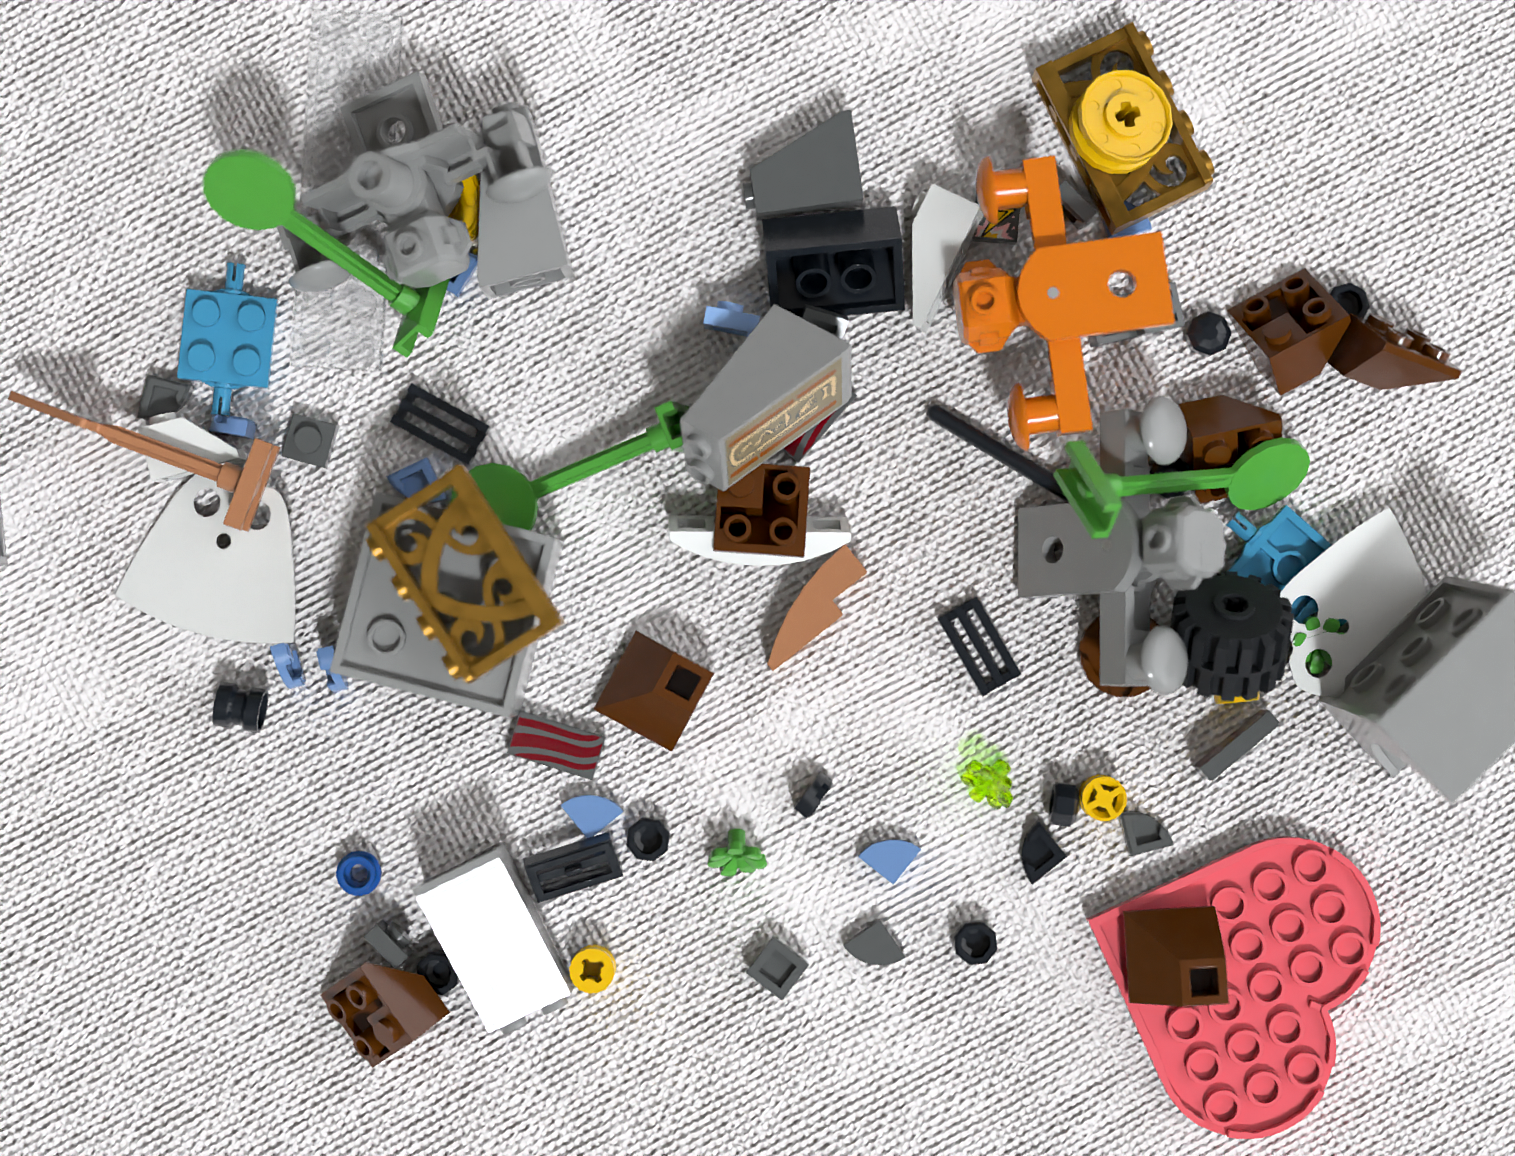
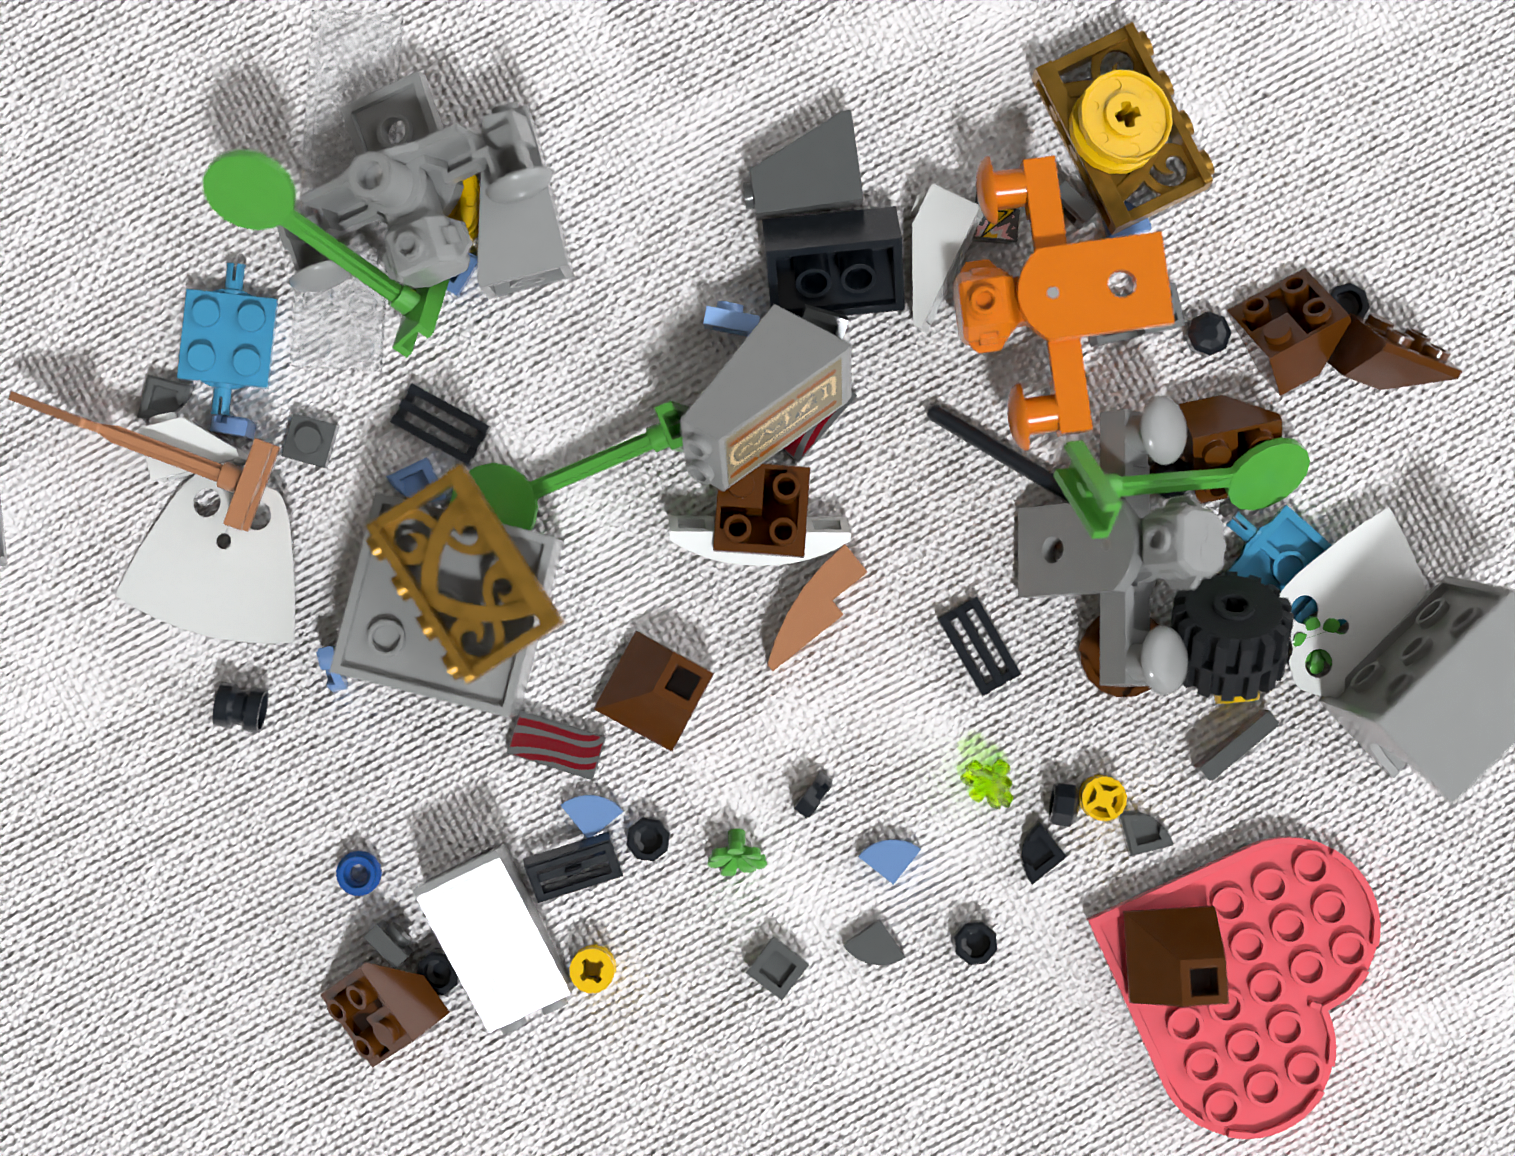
medium blue tile [270,643,306,689] -> none

